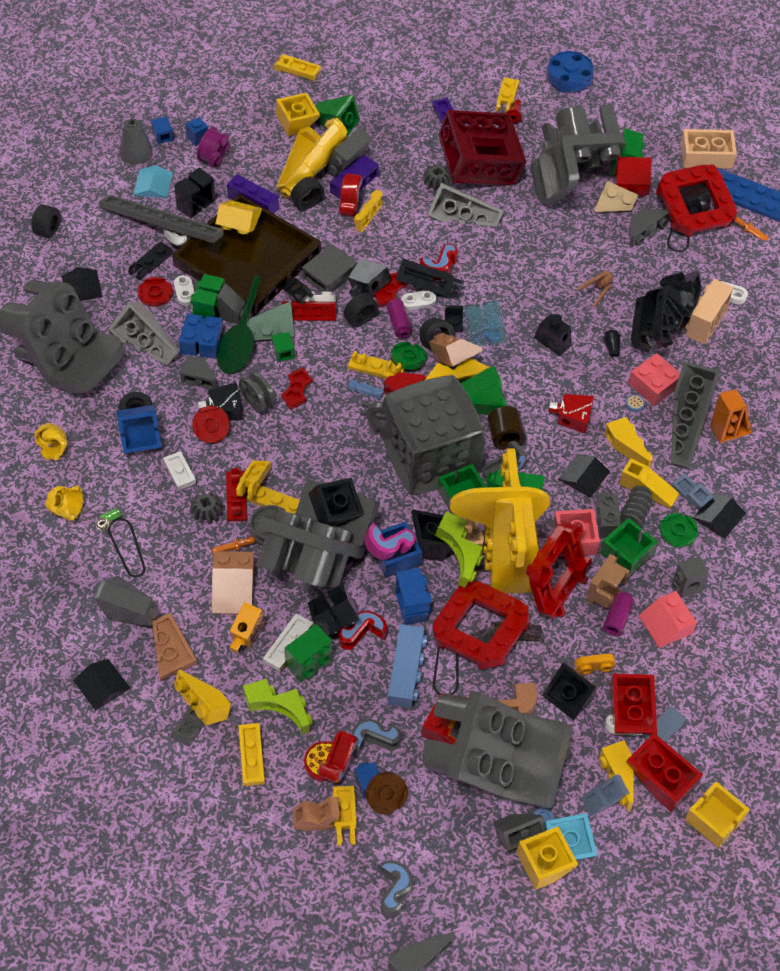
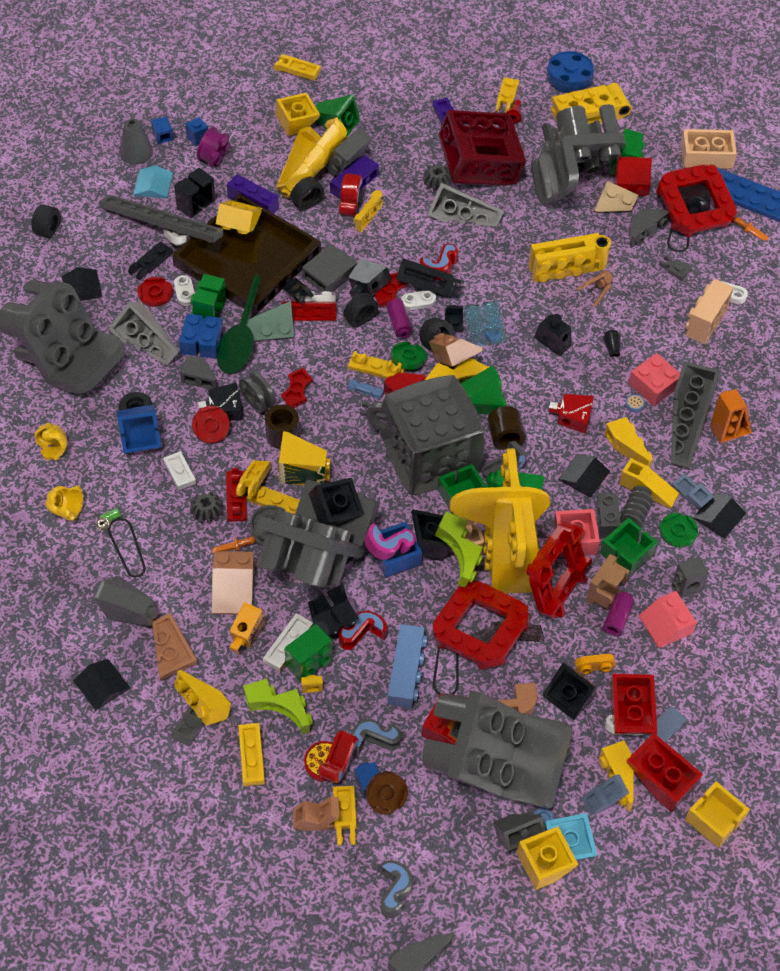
dark grey slope [217,284,245,324] -> none
green brick [271,332,295,362] -> none
blue piece [395,568,432,625] -> none
black connector [631,271,702,352] -> none
none -> dark brown piece [265,404,299,449]
none -> yellow slope [279,431,331,485]
none -> yellow plate [301,675,323,694]
none -> yellow hinge [528,233,611,282]
none -> yellow hinge [550,83,632,124]
none -> dark grey plate [659,255,692,281]

